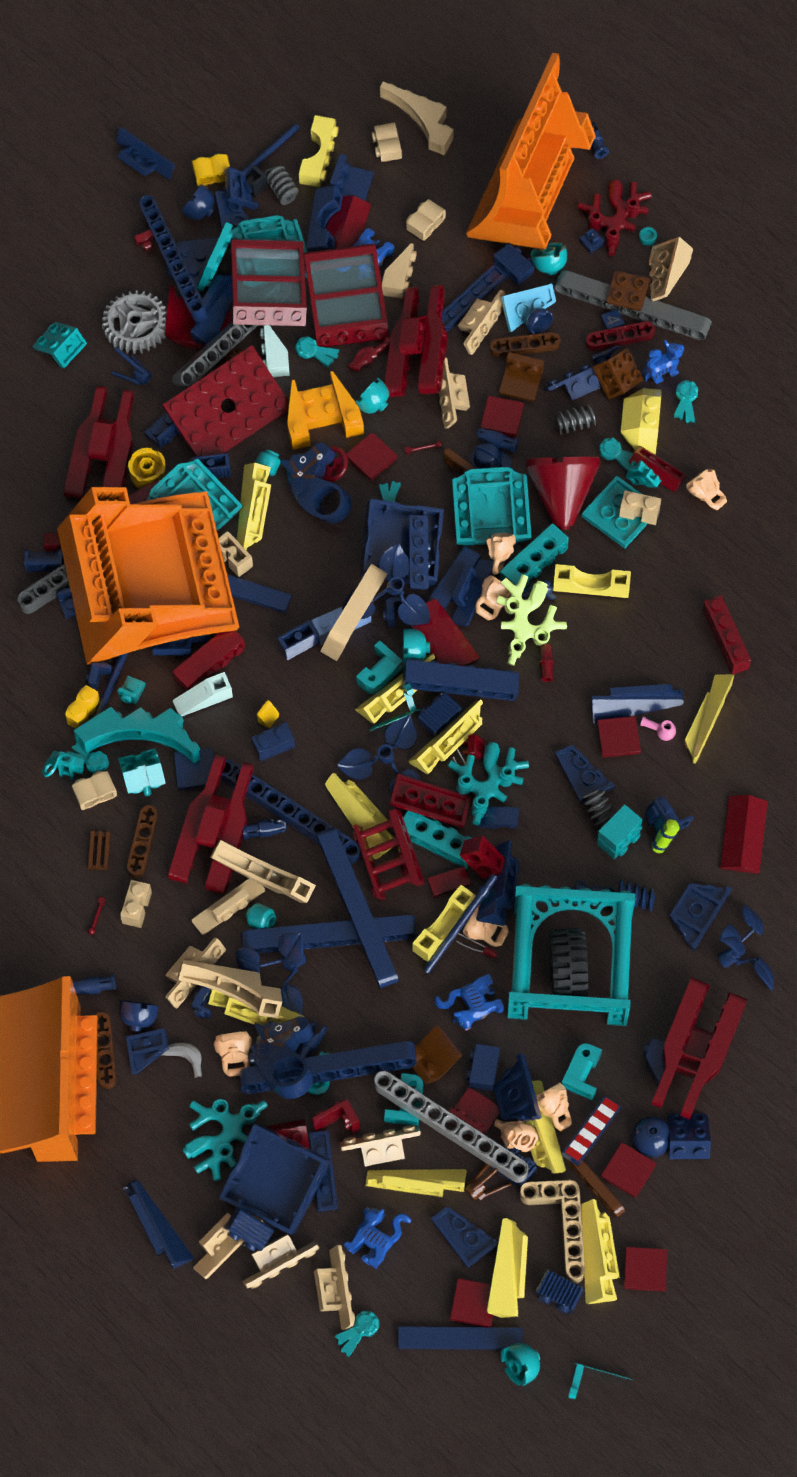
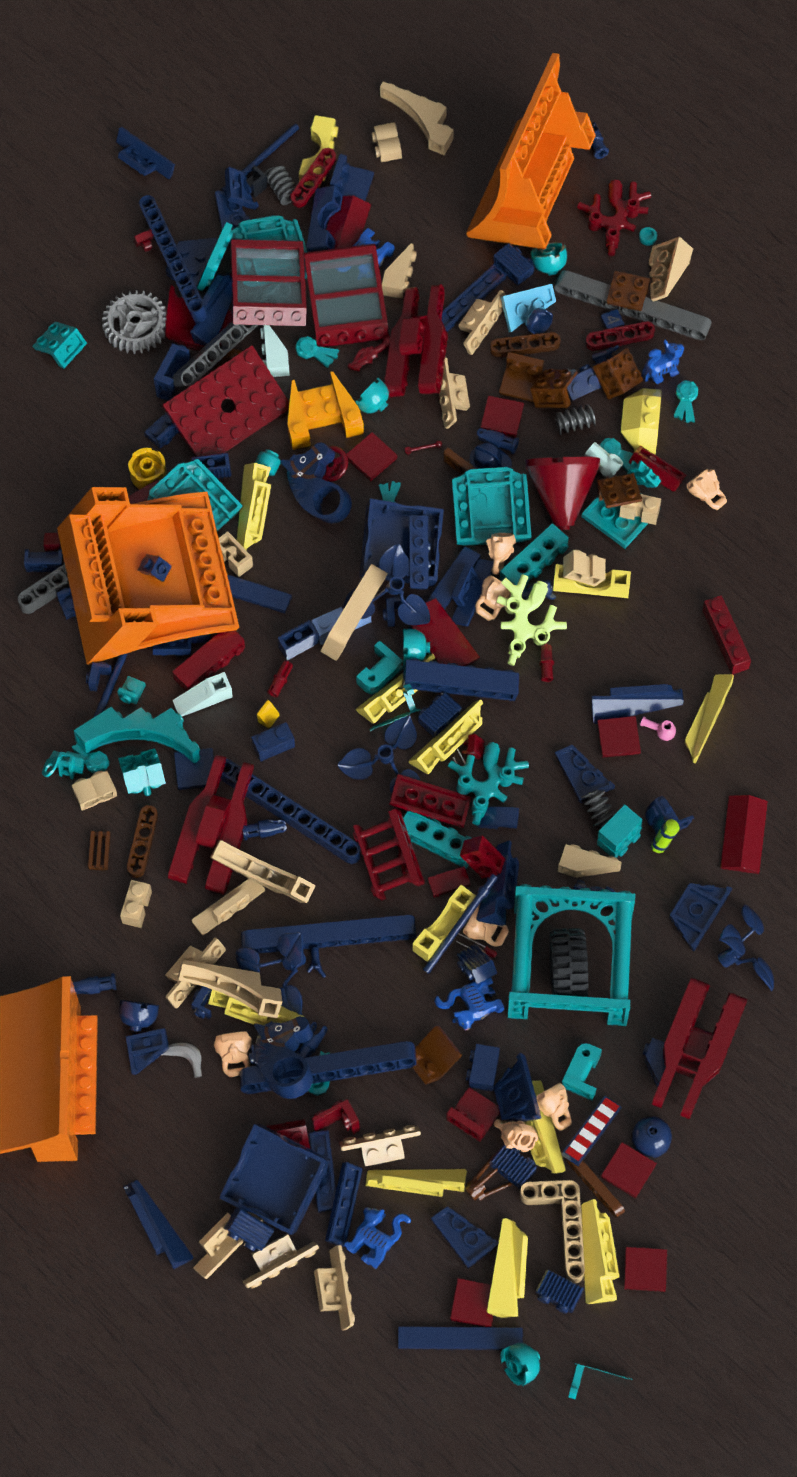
dark red beam [64,386,134,499] -> none
yellow brick [65,685,100,729] -> none
dark red hinge [88,897,106,935] -> none
reddish brown beam [95,1012,117,1089] -> none
dark blue plant [111,347,152,386] -> none
dark blue cylinder [181,184,215,221] -> none
teal plant [182,1099,268,1181] -> none
yellow brick [192,154,230,186] -> none
teal head [246,903,276,929] -> none
dark blue beam [316,826,399,989] -> none
light yellow wedge [325,773,394,859] -> none
teal piece [335,1311,379,1357] -> none
light grey beam [375,1071,528,1182] -> none
teal piece [384,1073,423,1127] -> none
tan brick [406,199,446,241] -> none
dark blue tile [579,229,604,254] -> none
dark blue piece [616,880,657,912] -> none
dark blue bracket [668,1113,711,1159] -> none
none -> dark blue bracket [138,554,172,581]
none -> dark blue panel [154,343,190,401]
none -> dark red axle [267,660,293,698]
none -> dark red beam [291,148,336,208]
none -> dark blue bar [307,947,326,978]
none -> dark blue tile [325,1162,363,1247]
none -> dark blue brick [457,943,498,984]
none -> reddish brown bracket [530,368,578,408]
none -> tan slope [558,844,622,878]
none -> tan brick [563,550,605,586]
none -> light aqua piece [585,442,623,478]
none -> reddish brown bracket [597,473,642,508]

